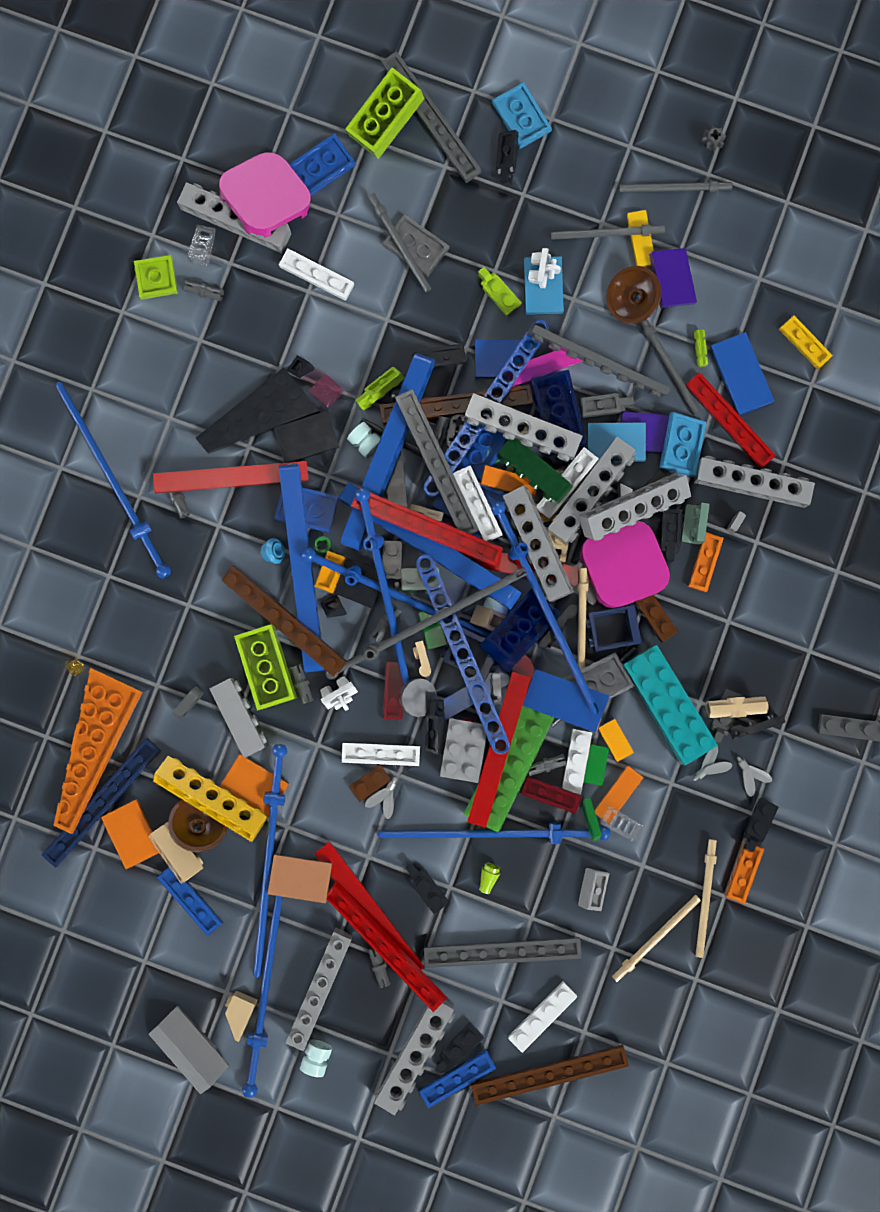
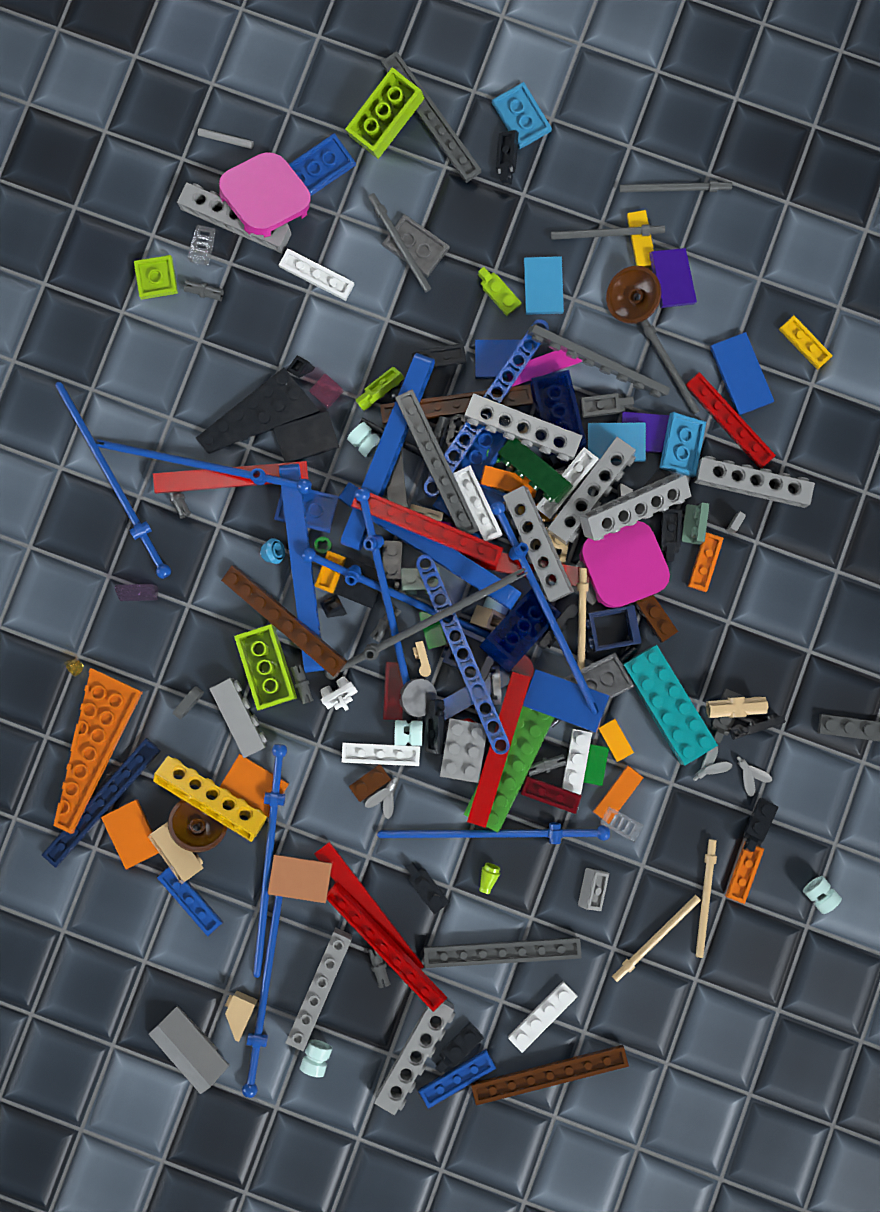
white hips [528,248,561,289] -> none
green tile [581,798,602,841] -> none
lime axle [694,329,708,367] -> none
dark grey gear [701,126,726,152] -> none
none -> blue bar [96,440,312,494]
none -> clear purple slope [115,584,158,601]
none -> light grey bar [198,128,254,149]
none -> light aqua wheel [395,720,423,746]
none -> light aqua wheel [803,876,842,914]

